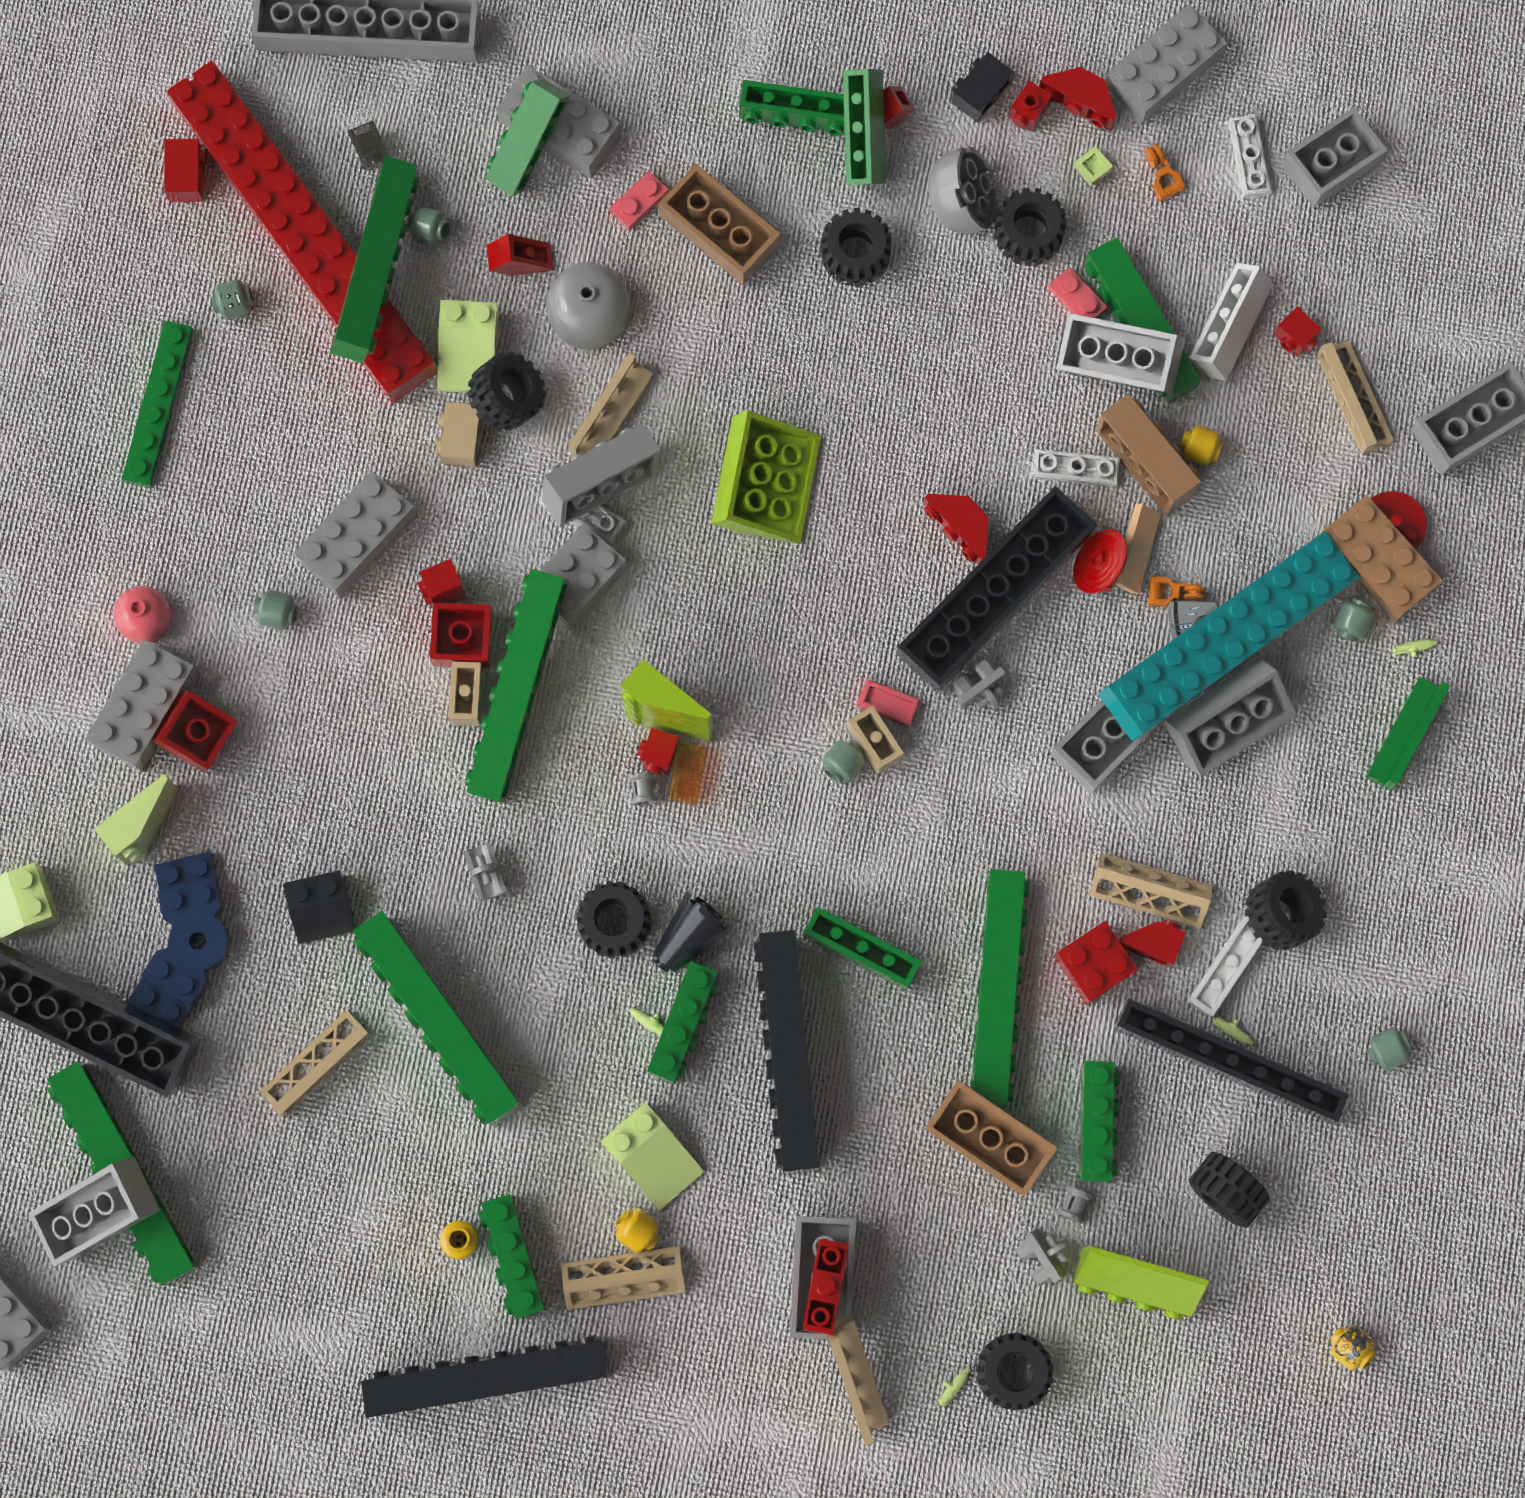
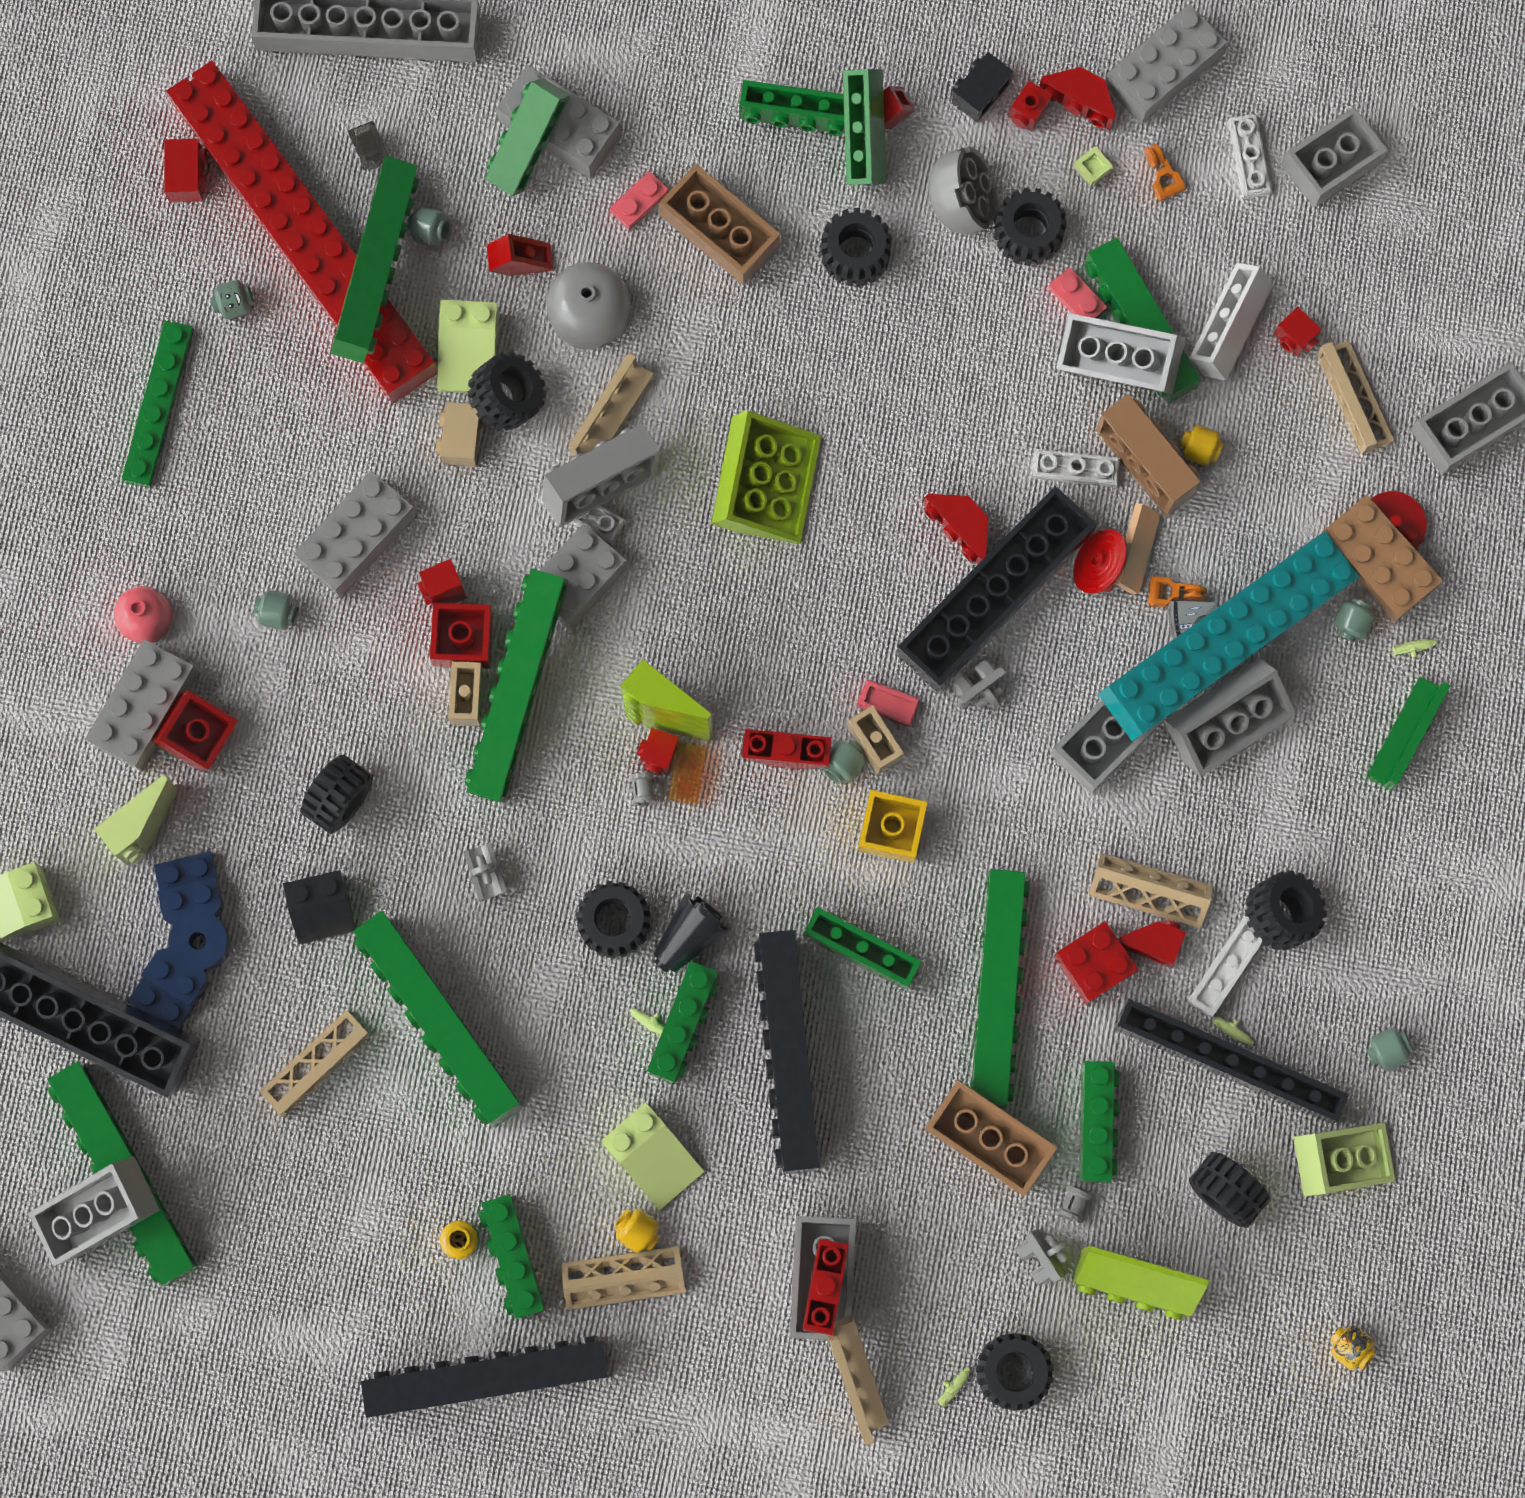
none -> black tyre [300,754,373,834]
none -> red slope [742,729,832,770]
none -> yellow brick [857,790,927,864]
none -> yellowish green slope [1293,1122,1396,1196]

